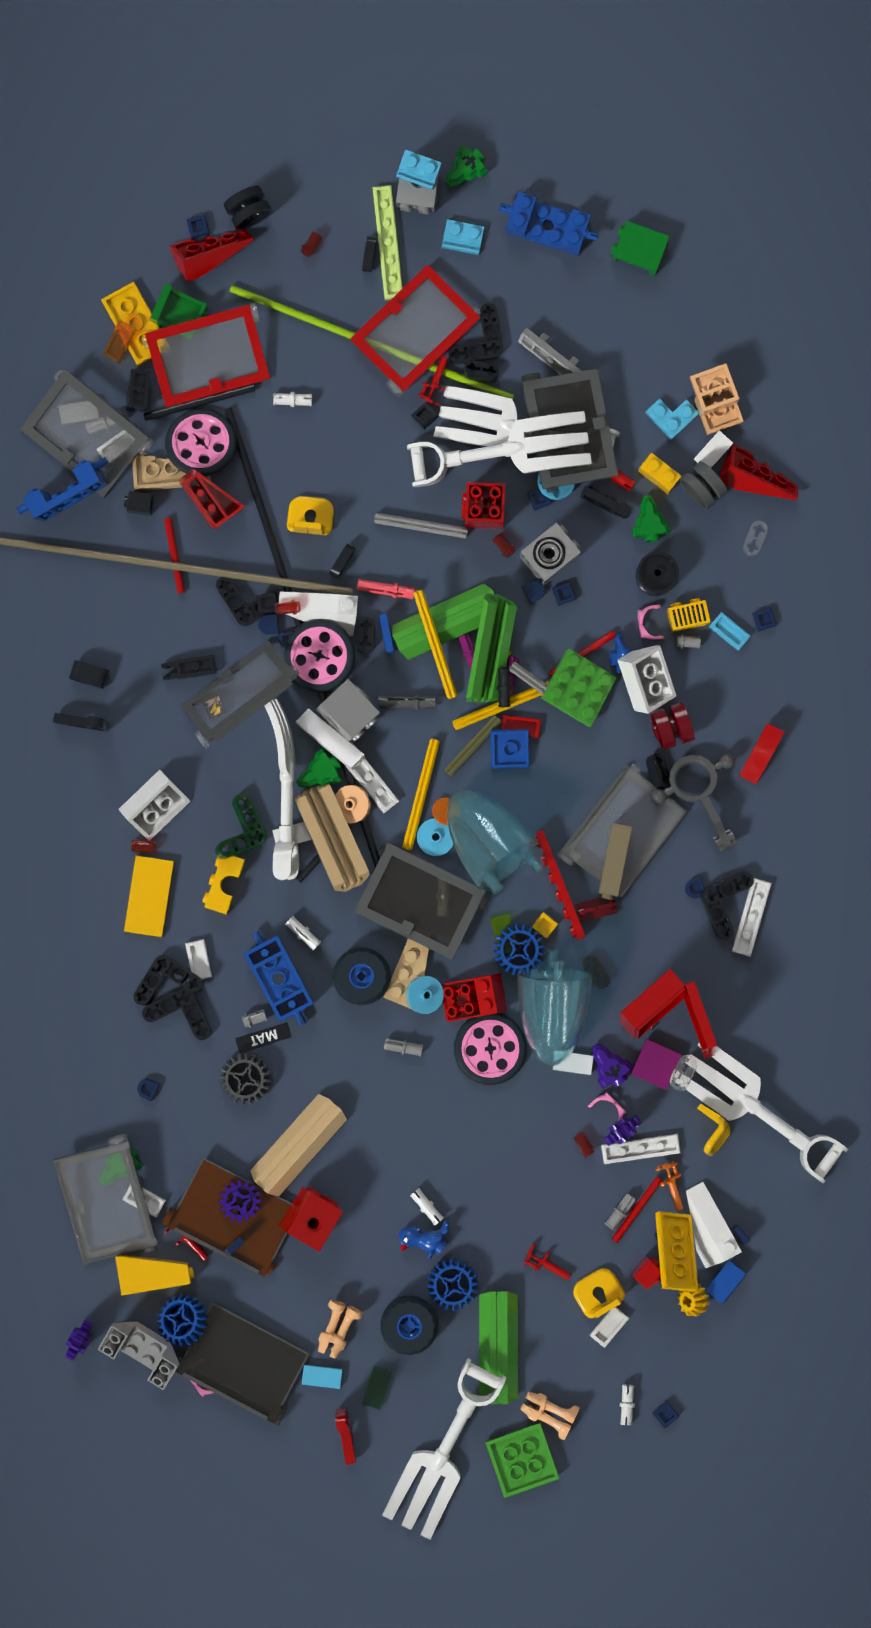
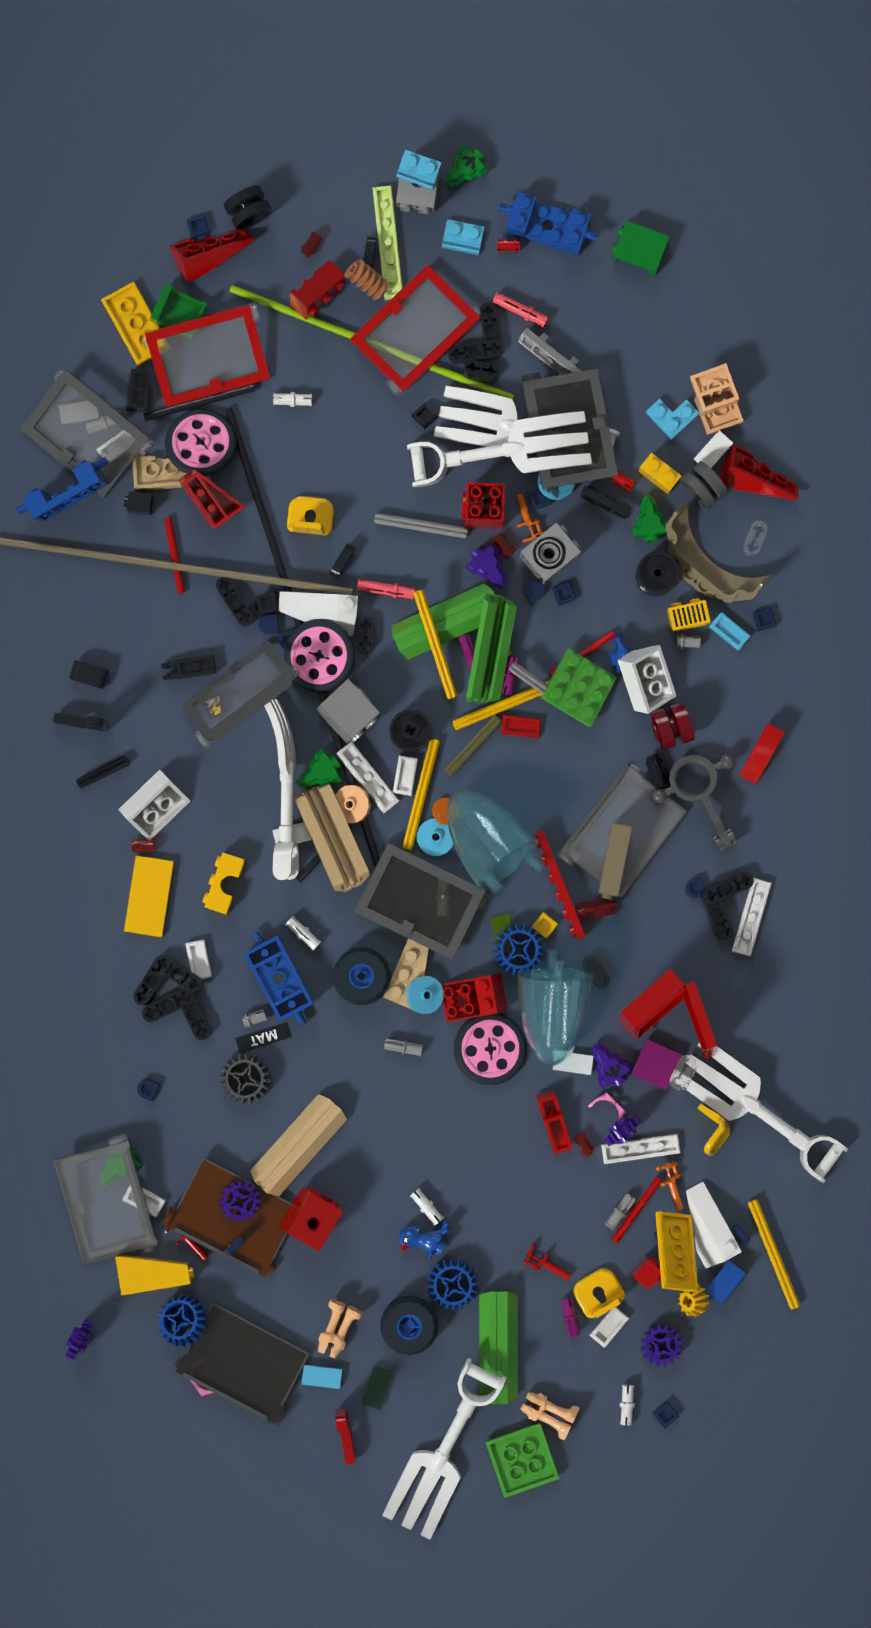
light grey slope [97,1321,179,1390] -> none
clear orange tile [102,320,137,363] -> none
dark green beam [215,793,267,859] -> none
clear red pin [275,600,301,615] -> none
white tile [296,708,365,770] -> none
dark grey pin [378,695,436,710] -> none
blue tile [379,614,394,654] -> none
red piece [417,356,449,406] -> none
blue tile [490,729,530,769] -> none
black pin [496,668,512,707] -> none
bright pink cap [638,605,664,640] -> none
none -> black axle [76,755,130,788]
none -> red wedge [290,260,346,320]
none -> nougat piece [345,259,387,300]
none -> black wheel [389,709,432,753]
none -> white tile [393,755,418,796]
none -> dark purple rock [465,543,508,588]
none -> coral pin [493,292,549,328]
none -> red pin [497,237,520,253]
none -> orange piece [516,493,545,543]
none -> red slope [535,1089,573,1154]
none -> magenta axle [561,1298,580,1338]
none -> dark purple gear [641,1324,683,1367]
none -> dark tan windscreen [665,504,773,603]
none -> yellow axle [748,1199,800,1309]

